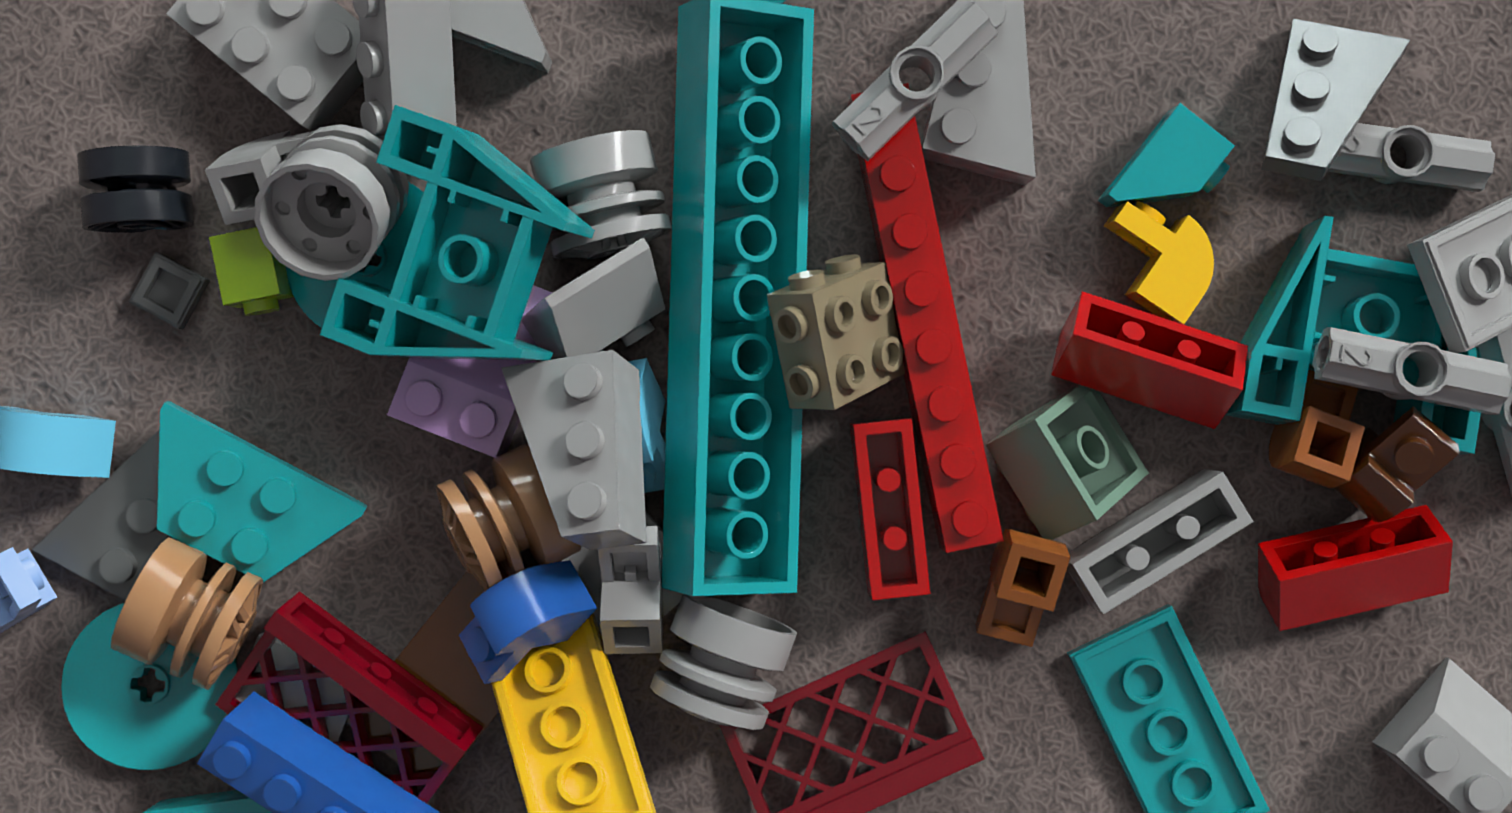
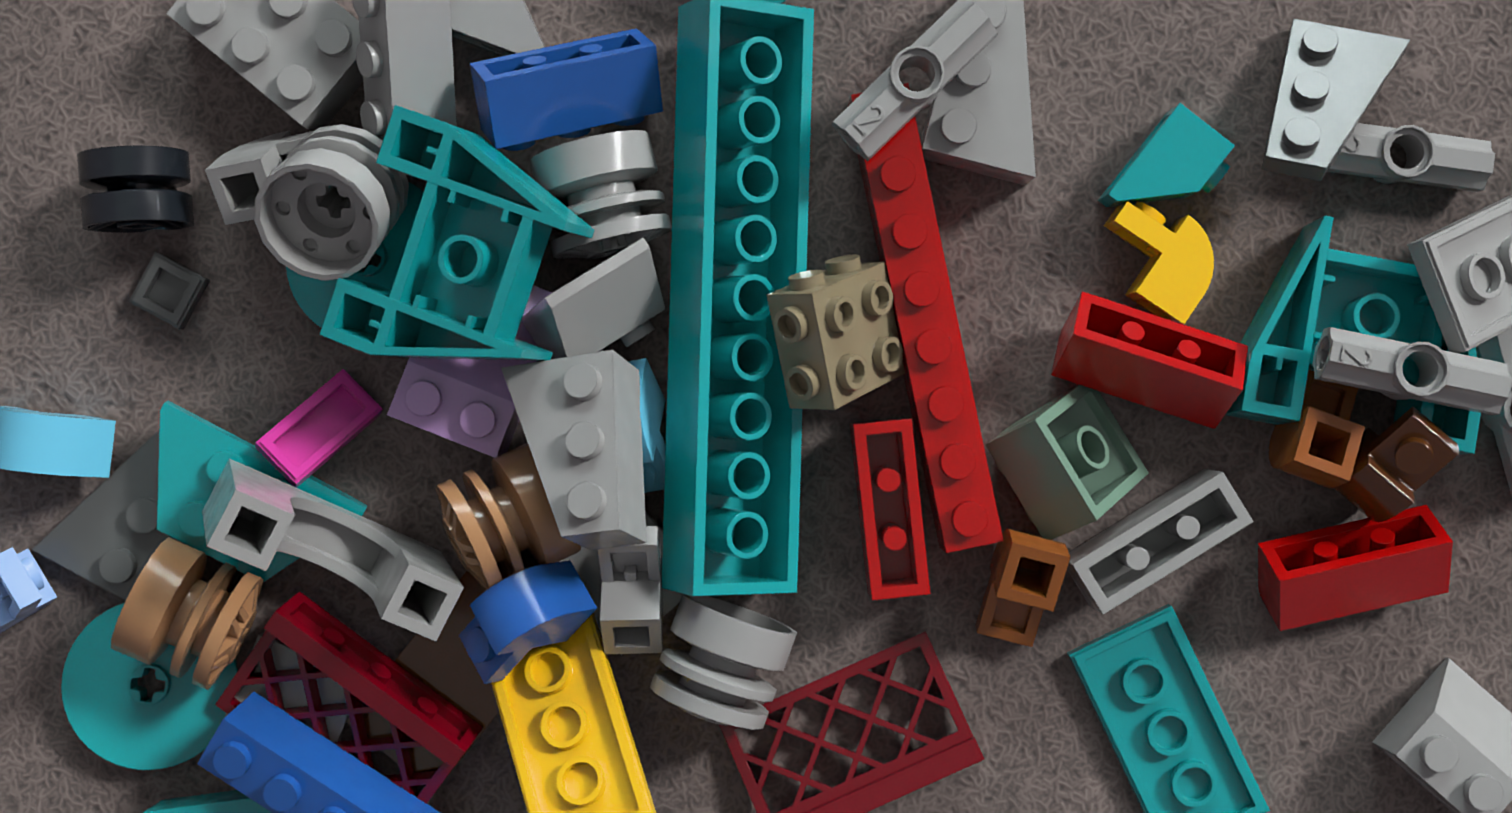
lime brick [209,227,294,316] -> none
none -> light grey arch [202,458,464,641]
none -> dark pink tile [255,369,383,488]
none -> blue brick [470,28,663,151]

